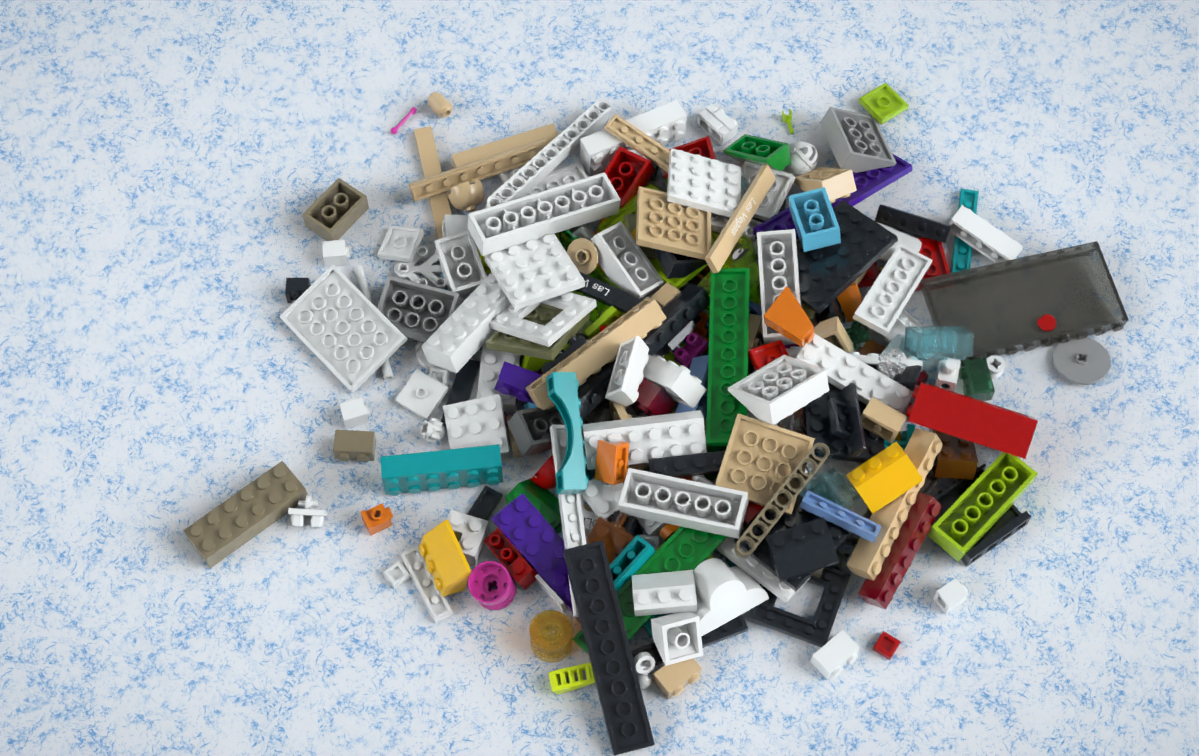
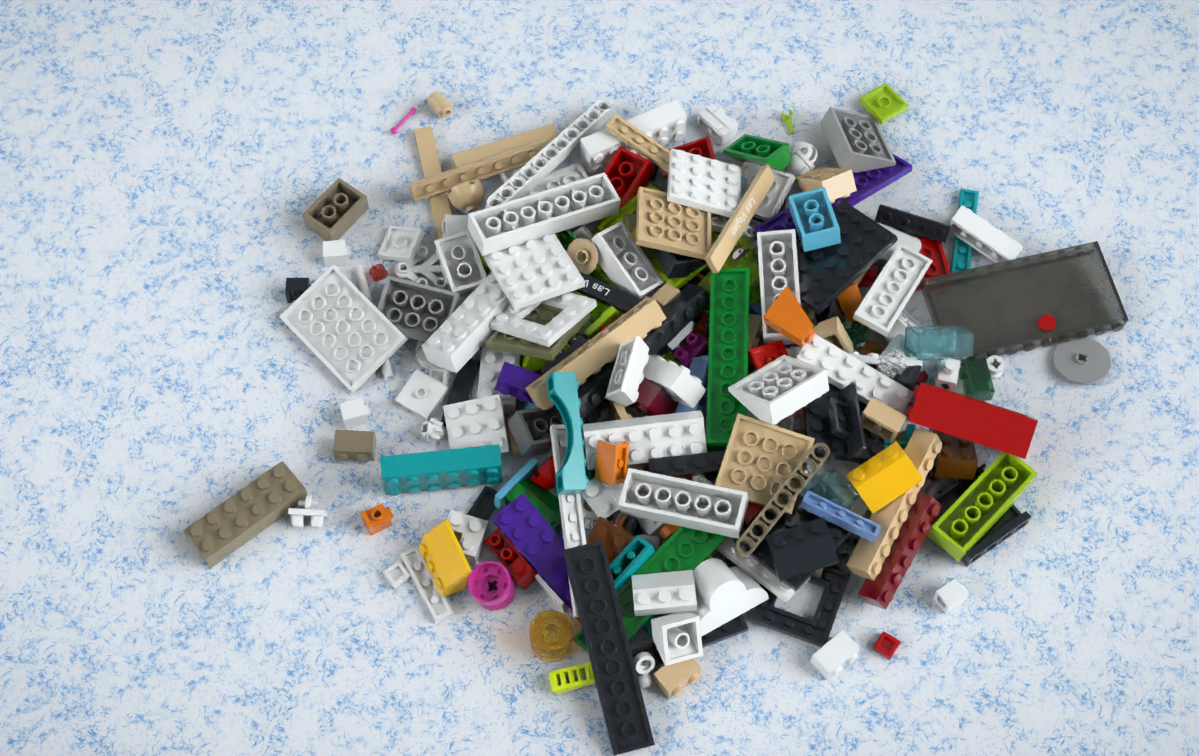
none -> clear red bush [369,264,388,282]
none -> medium azure tile [494,458,538,510]

